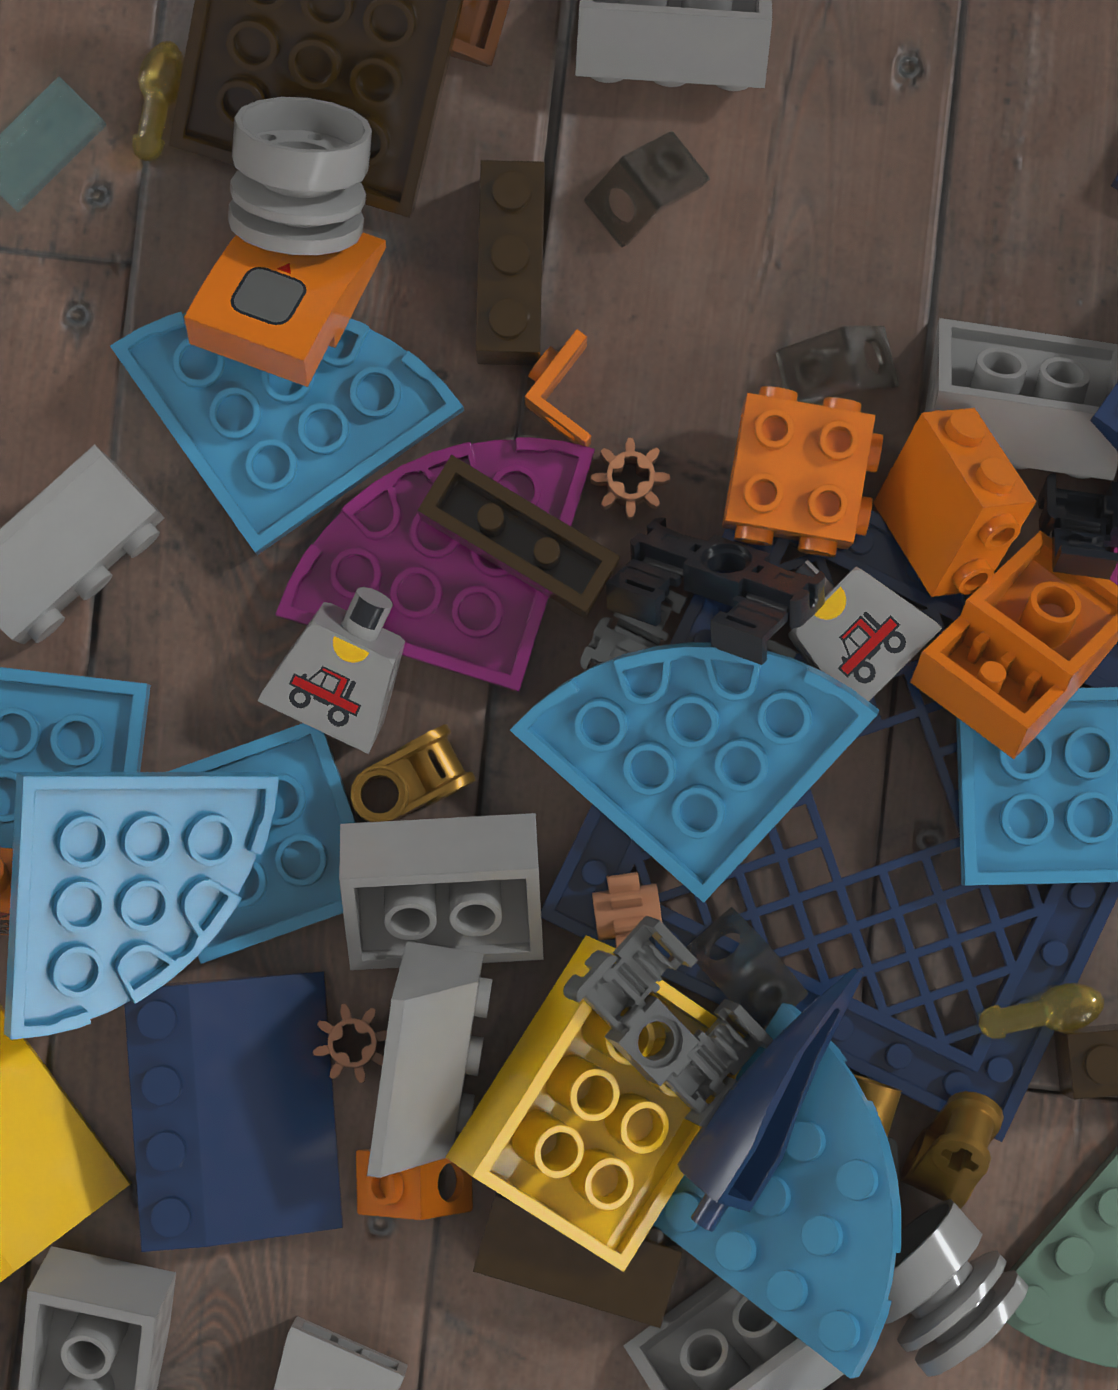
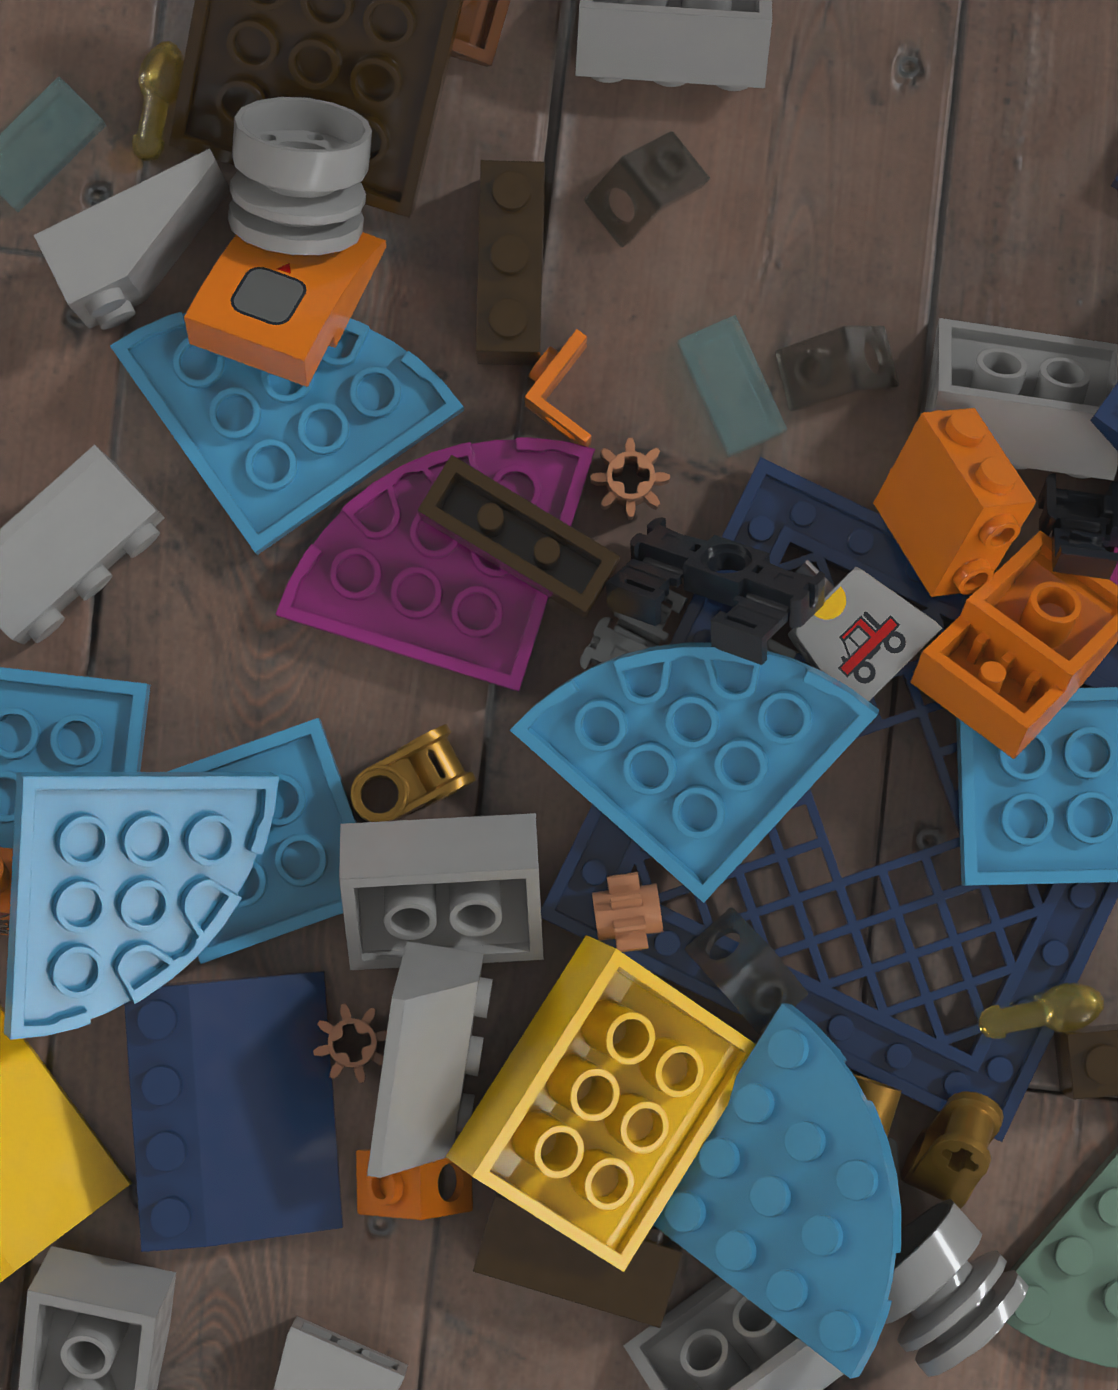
light grey torso [258,587,405,754] -> none
dark grey piece [563,916,773,1127] -> none
dark blue piece [677,968,864,1232] -> none
orange brick [722,386,883,557] -> none
none -> light grey slope [34,149,230,330]
none -> clear light blue tile [677,315,787,458]

